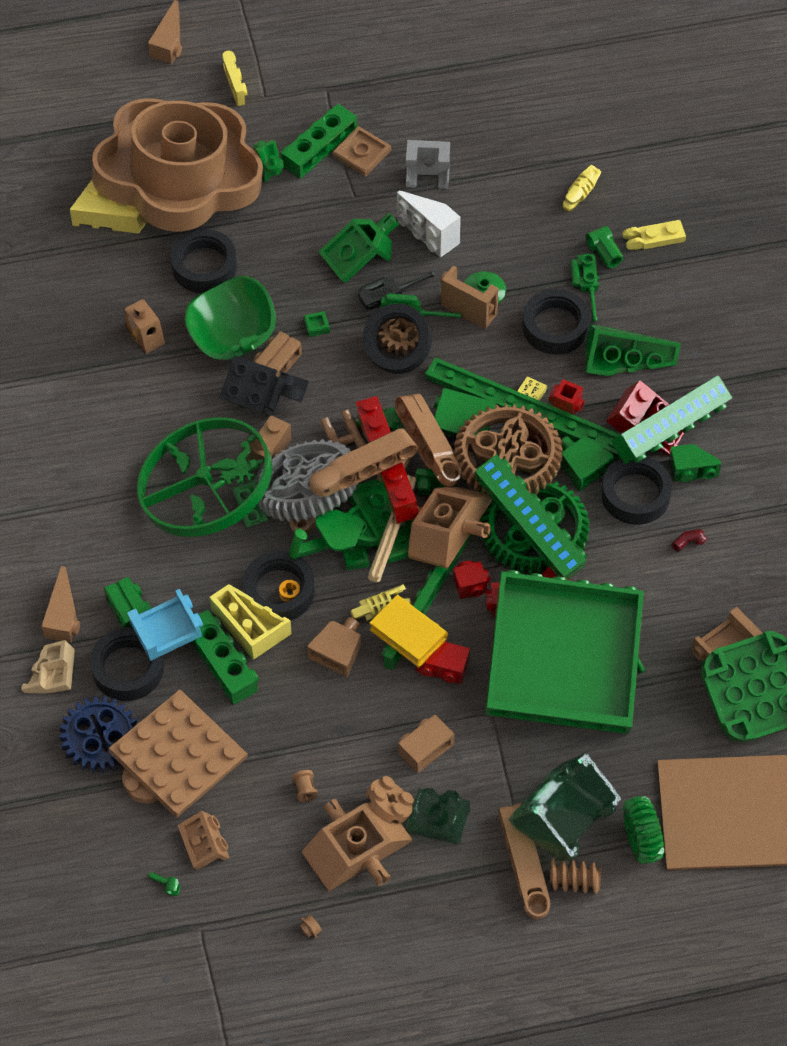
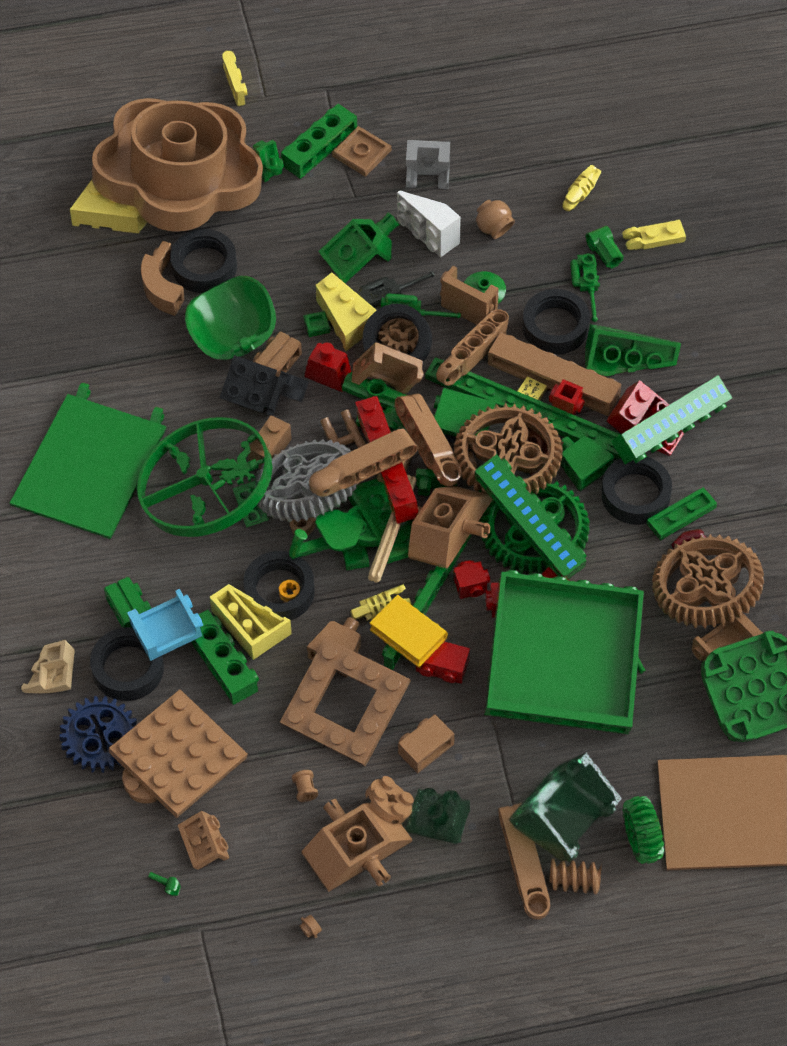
medium nougat slope [41,566,80,643] -> none
medium nougat torso [124,300,165,354] -> none
medium nougat slope [148,0,182,64] -> none
green slope [669,444,721,482] -> none
none -> green flag [10,383,167,539]
none -> medium nougat arch [141,241,185,316]
none -> medium nougat plate [280,637,411,767]
none -> red torso [304,343,352,392]
none -> light yellow wedge [316,273,377,351]
none -> green piece [342,372,408,408]
none -> medium nougat panel [352,342,423,394]
none -> medium nougat piece [436,309,509,386]
none -> medium nougat piece [476,200,515,239]
none -> medium nougat brick [488,332,621,416]
none -> green plate [647,487,717,541]
none -> medium nougat gear [652,534,764,629]

